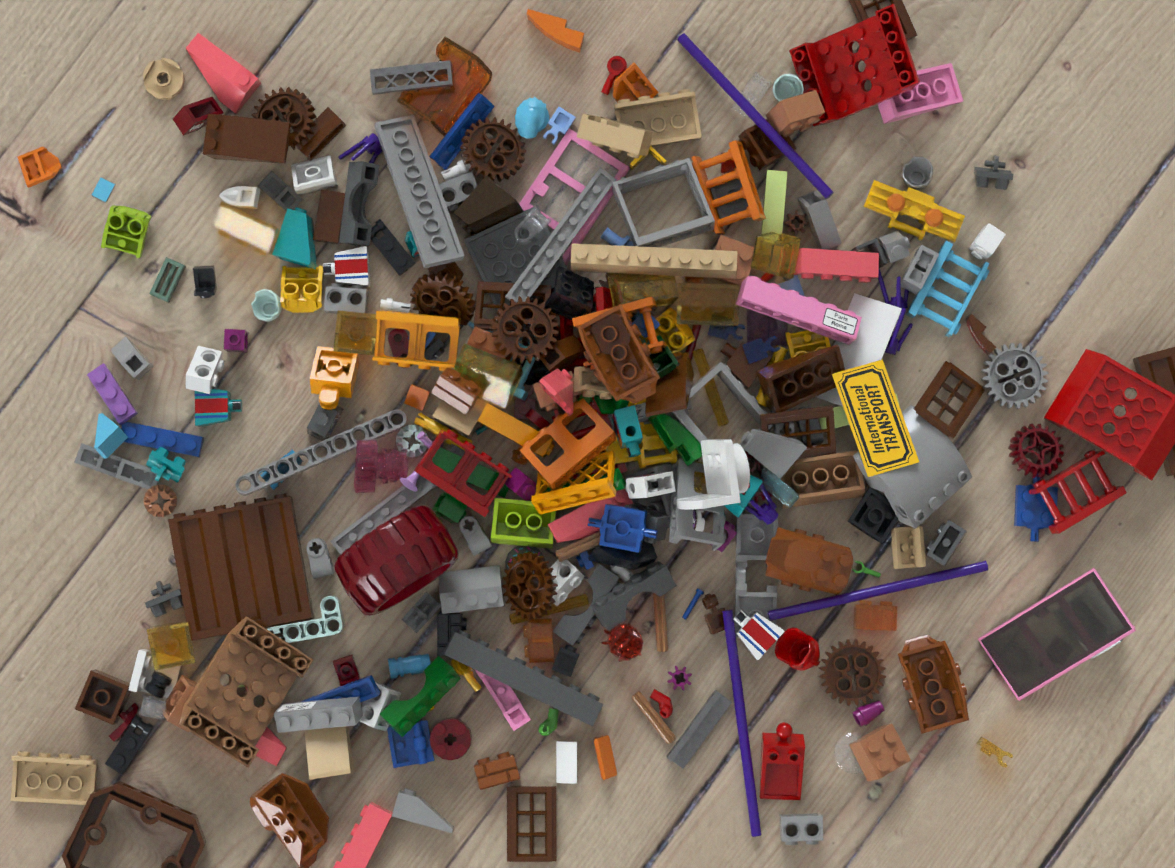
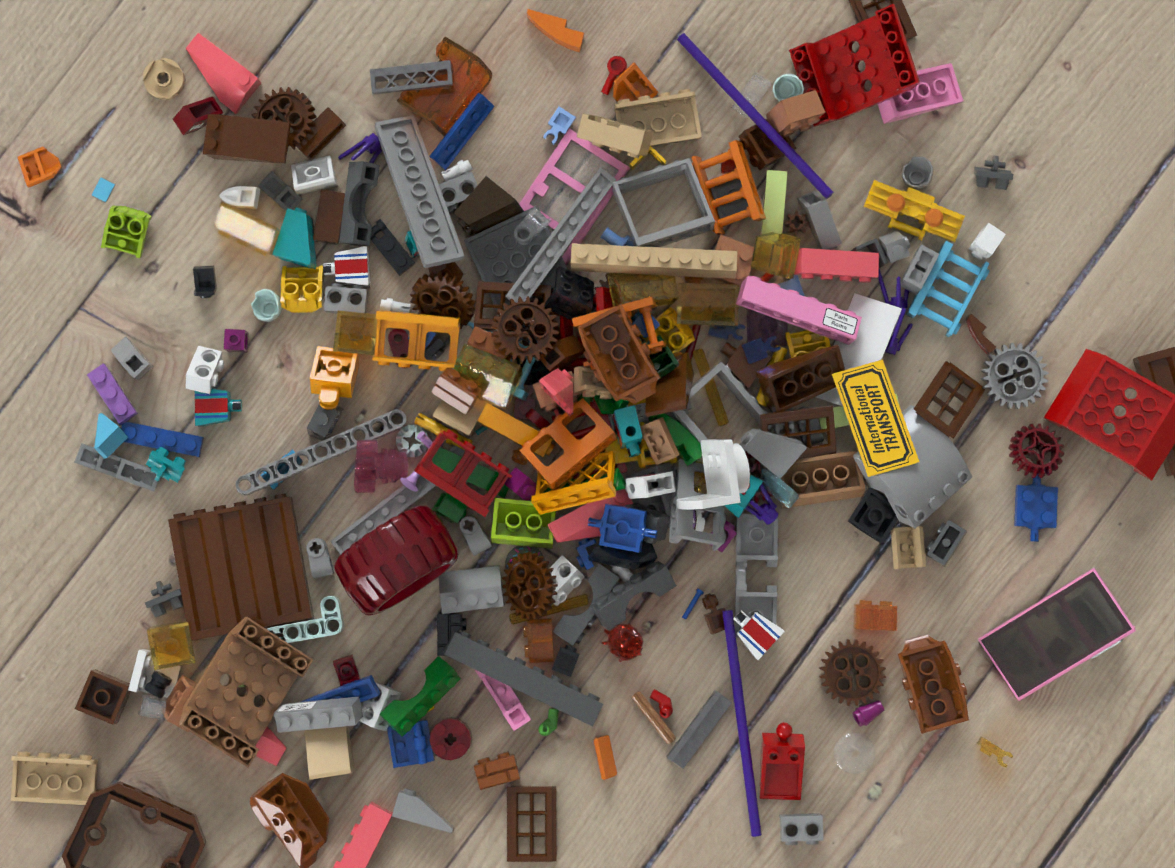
black plate [105,715,154,775] -> none
dark red slope [109,703,139,742] -> none
nougat gear [144,484,177,517] -> none
sand green tile [149,257,186,303] -> none
dark azure axle [388,654,430,679] -> none
dark grey hips [401,592,441,633] -> none
orange slope [404,384,431,411] -> none
yellow plate [451,659,482,692] -> none
reddish brown gear [460,117,526,182] -> none
medium azure hair [515,97,549,139] -> none
medium nougat axle [555,531,601,562] -> none
white slope [556,741,577,784] -> none
medium nougat axle [653,593,668,652] -> none
magenta gear [667,666,692,691] -> none
dark orange slope [765,527,853,595] -> none
dark purple piece [767,561,988,621] -> none
red helmet [775,627,821,671] -> none
nougat brick [849,723,911,781] -> none
bright green hand [852,561,881,578] -> none
red fence [1029,449,1127,534] -> none
none -> medium nougat bracket [640,417,680,465]

